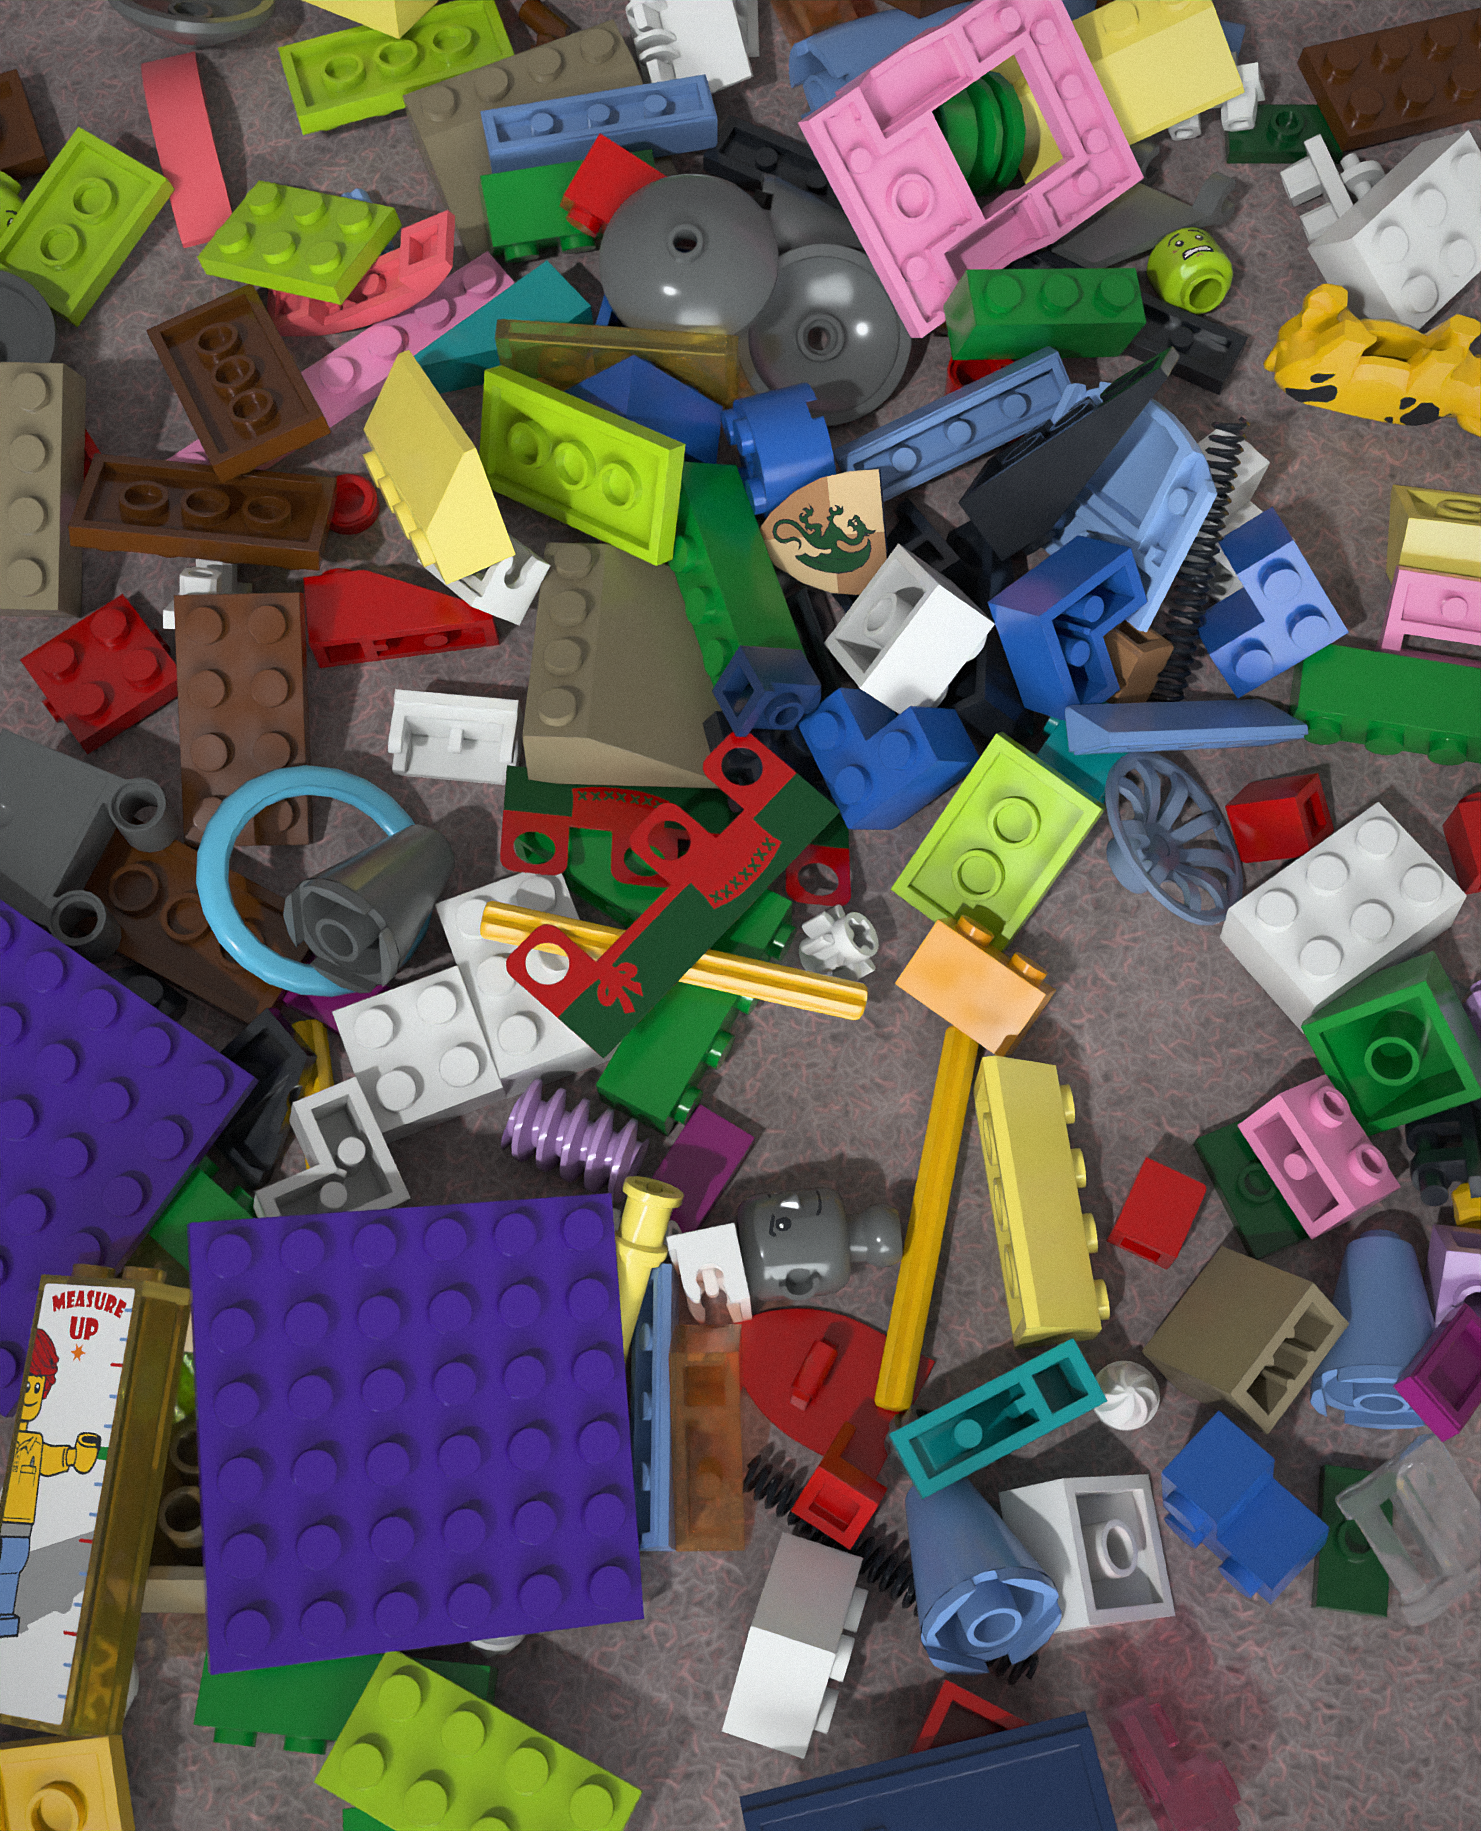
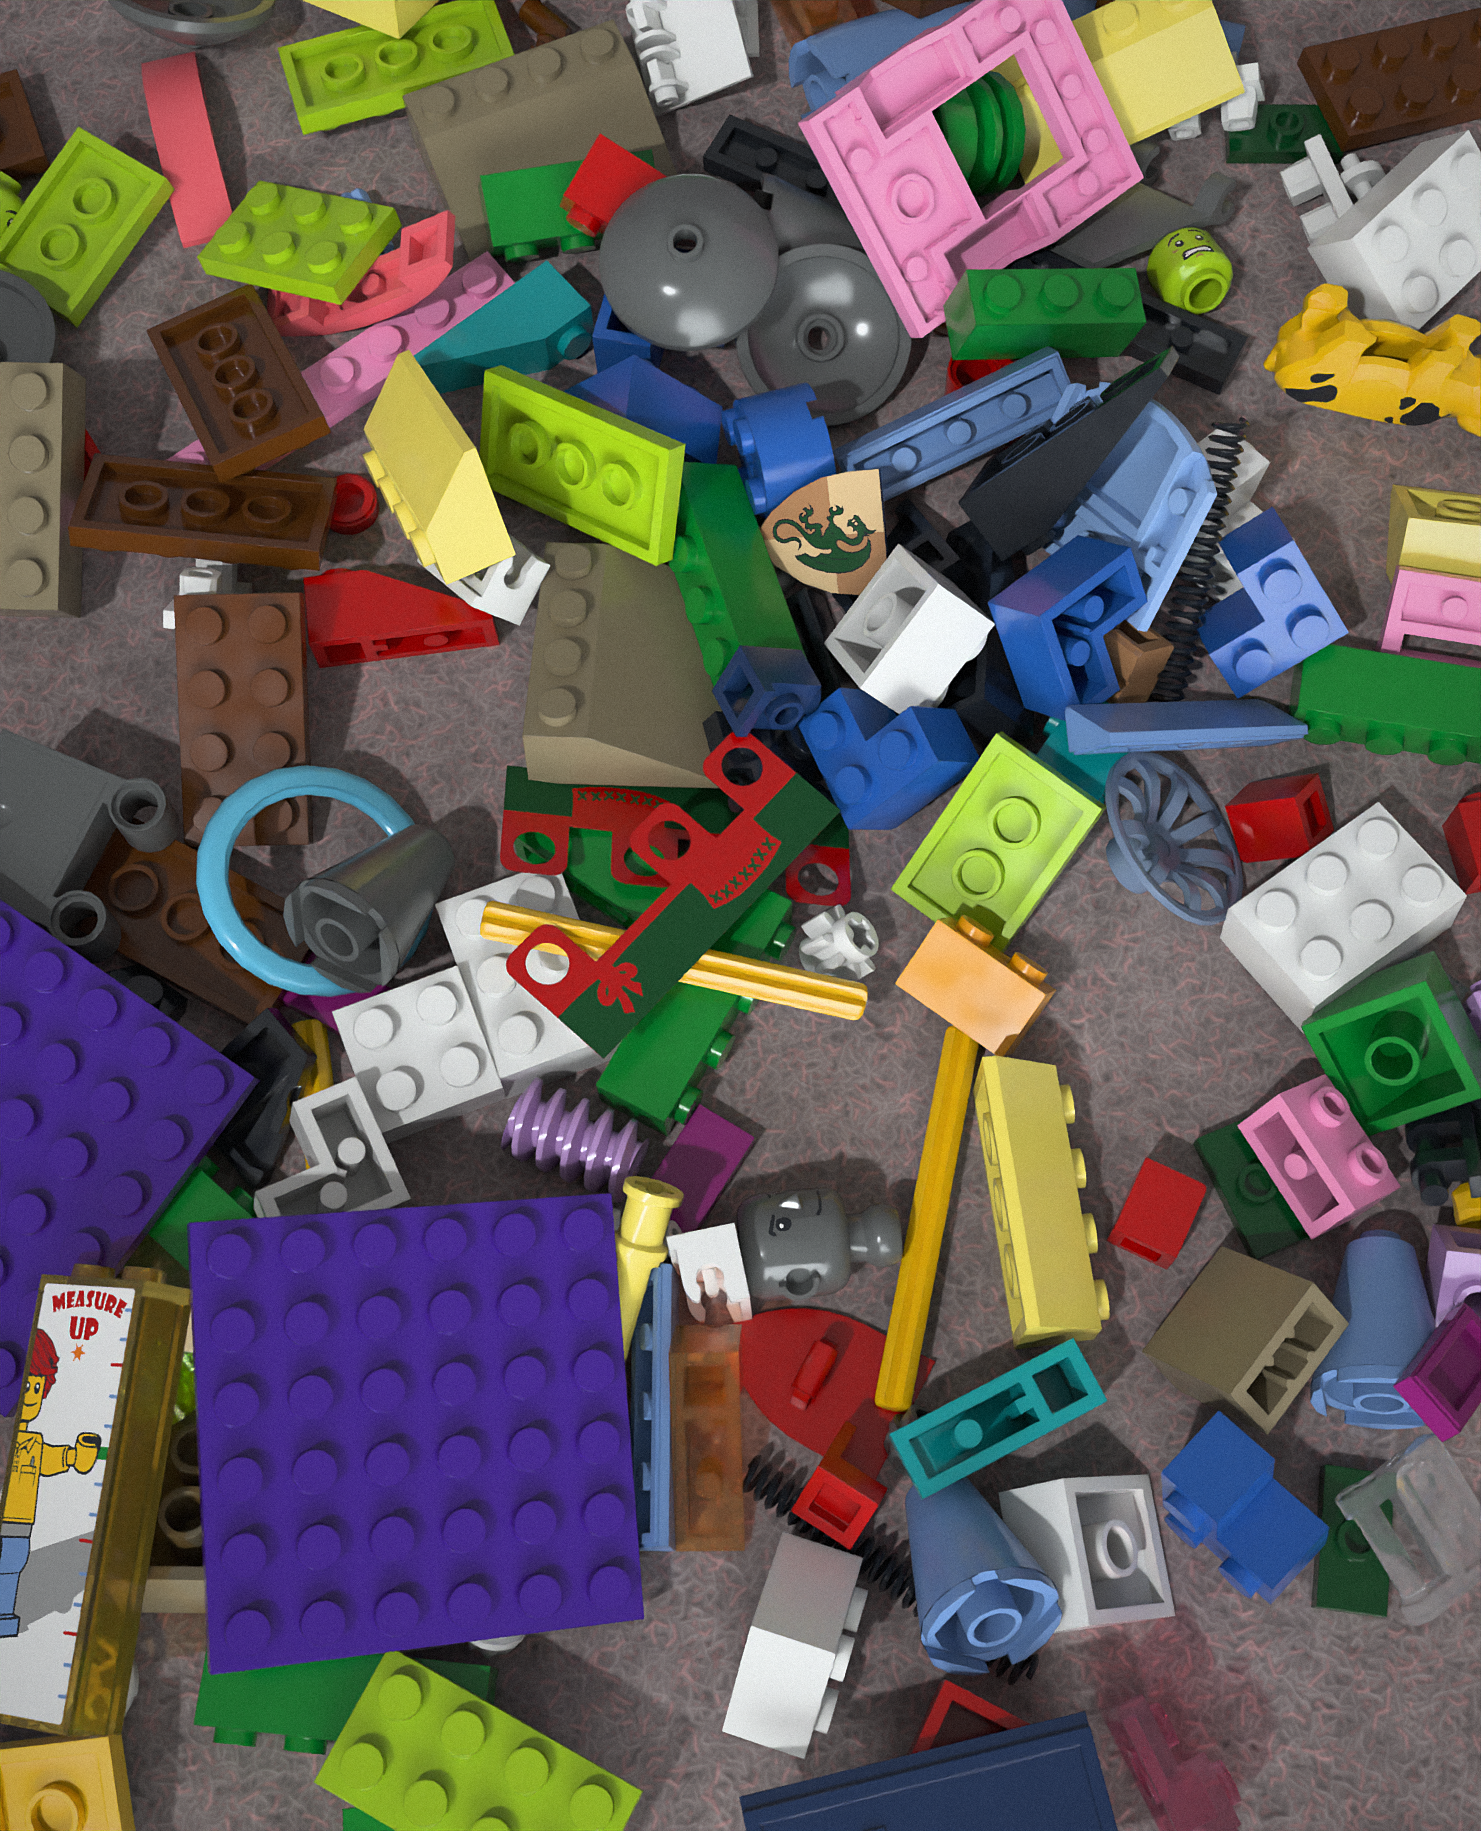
red plate [20,594,178,755] -> none
white hinge [388,689,524,785] -> none
medium blue slope [480,74,718,174] -> none
clear yellow tile [495,319,741,410] -> none
white plate [1094,1361,1160,1431] -> none

